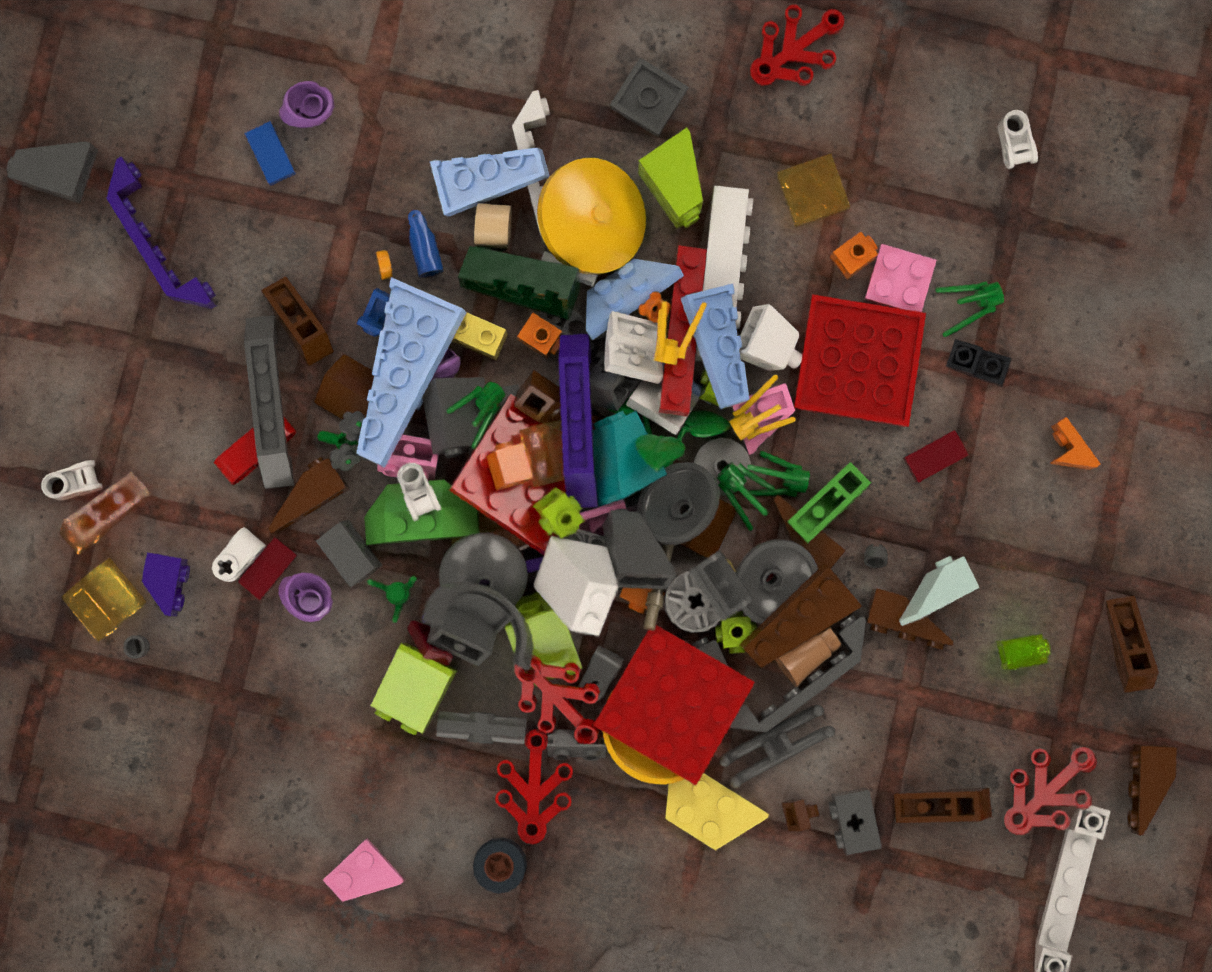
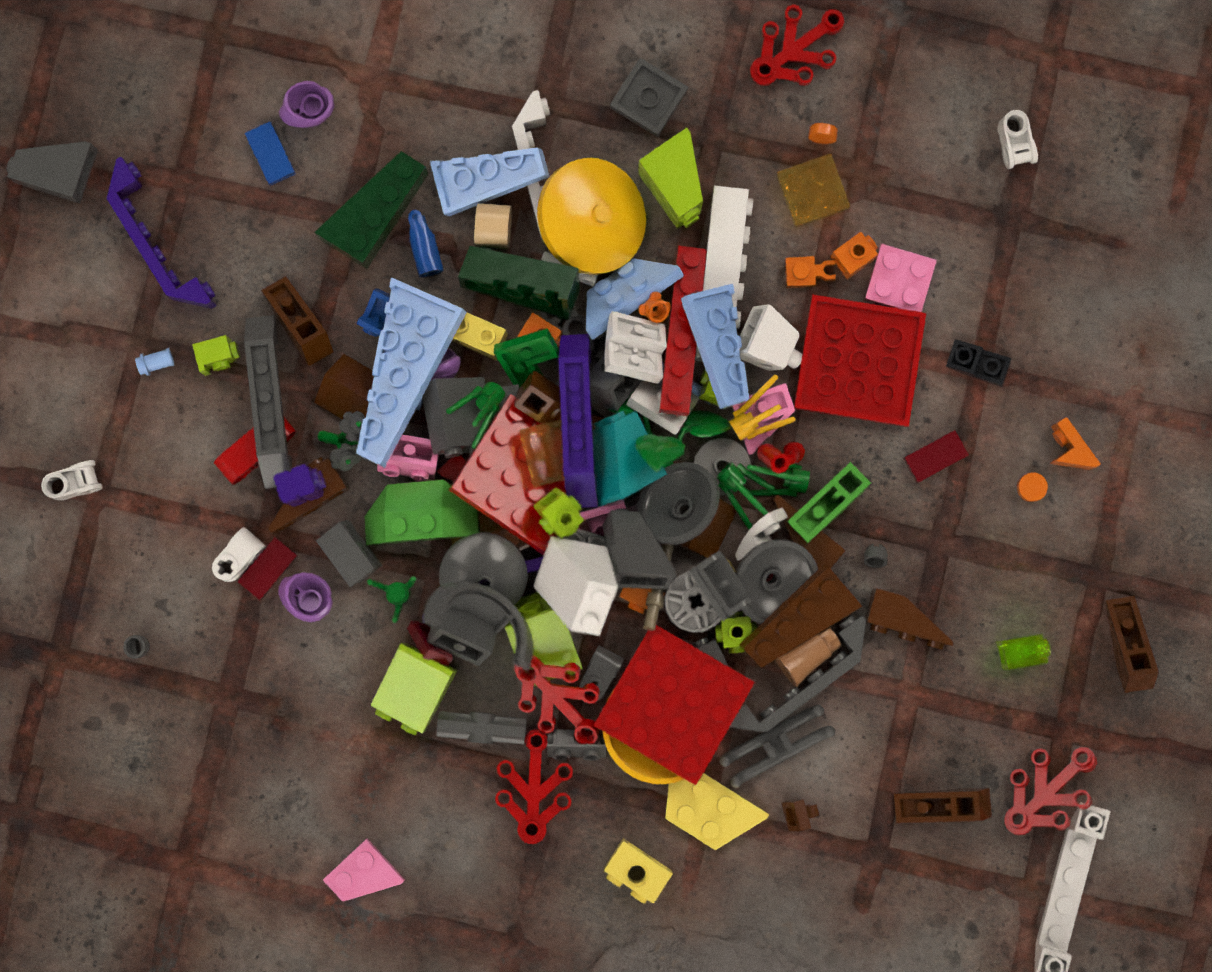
clear orange slope [59,472,151,555] -> none
clear yellow slope [61,558,146,642] -> none
dark purple slope [142,552,190,617] -> none
light orange tile [376,250,393,280] -> none
white piece [397,463,442,521] -> none
black wheel [473,837,527,894] -> none
orange brick [486,442,533,490] -> none
yellow plant [653,301,707,365] -> none
dark grey brick [828,787,882,855] -> none
light aqua slope [899,556,979,626] -> none
green plant [935,281,1004,337] -> none
reddish brown slope [1127,744,1177,835] -> none
none -> light blue pin [135,348,175,376]
none -> lime brick [192,335,241,376]
none -> dark purple brick [273,464,327,507]
none -> dark green wedge [314,151,428,269]
none -> red tile [437,456,466,481]
none -> green plate [493,328,559,388]
none -> light yellow brick [604,838,673,904]
none -> white slope [735,508,788,561]
none -> red plant [757,442,805,473]
none -> orange plate [785,256,836,288]
none -> orange tile [808,123,838,144]
none -> orange tile [1017,472,1048,502]

